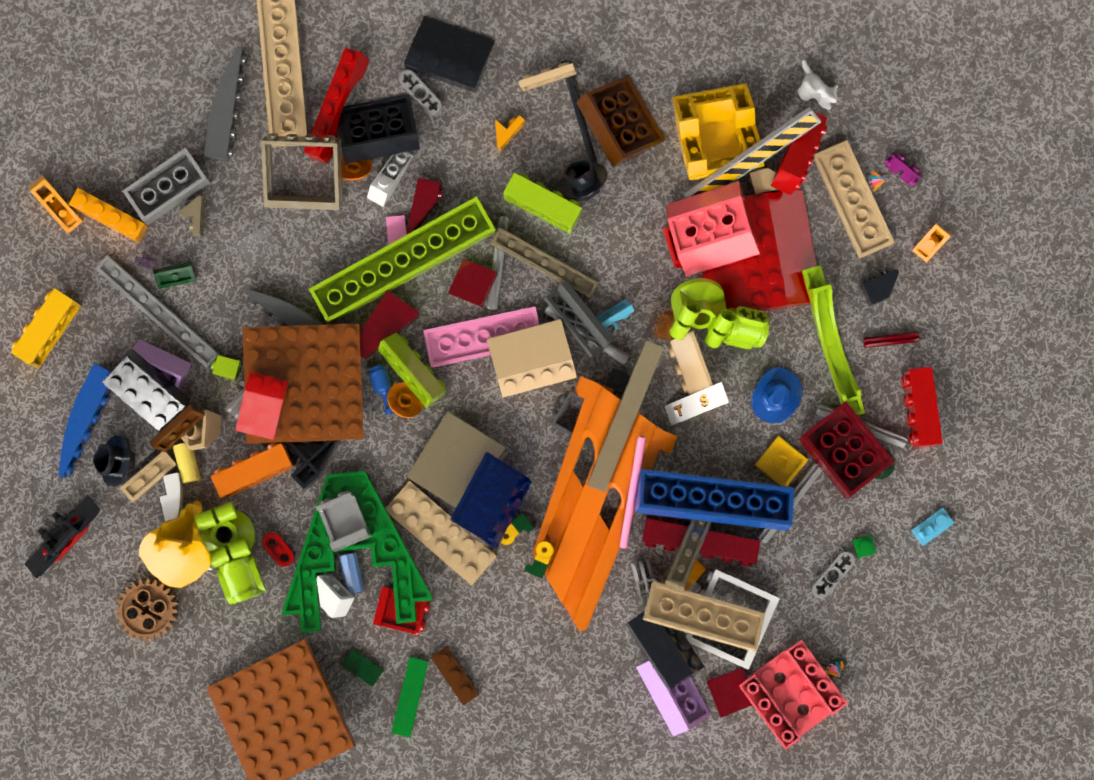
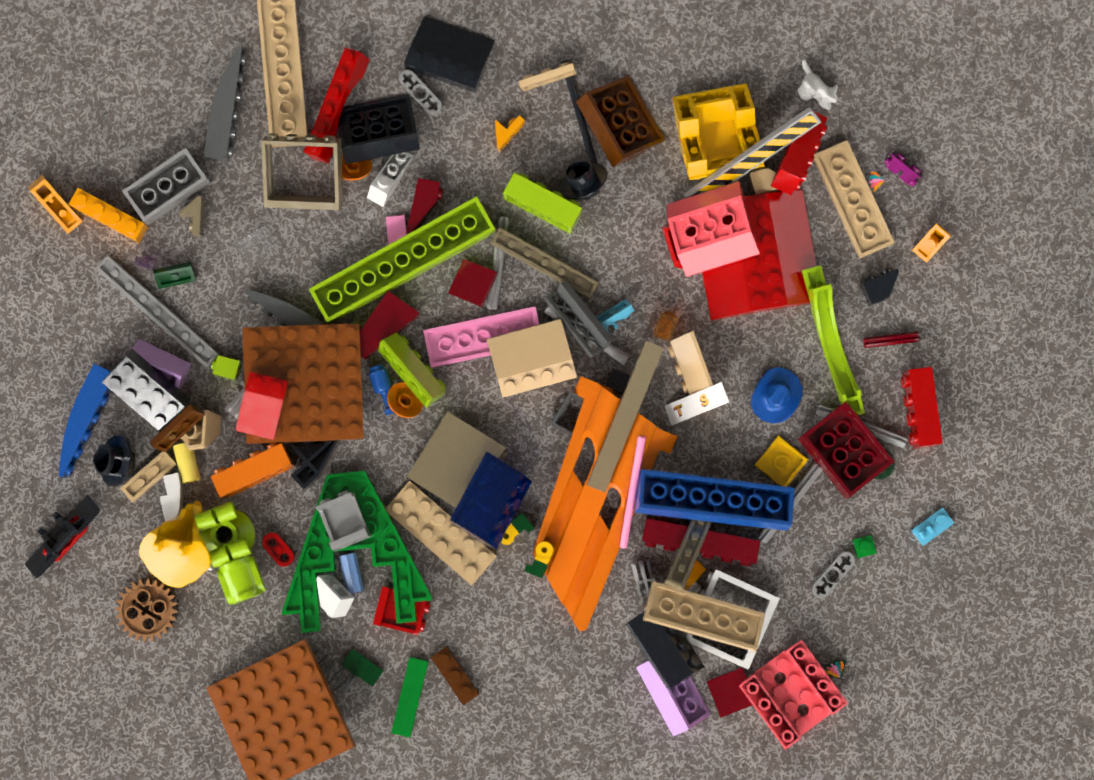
yellow brick [11,288,81,369] -> none
lime piece [669,278,770,349] -> none

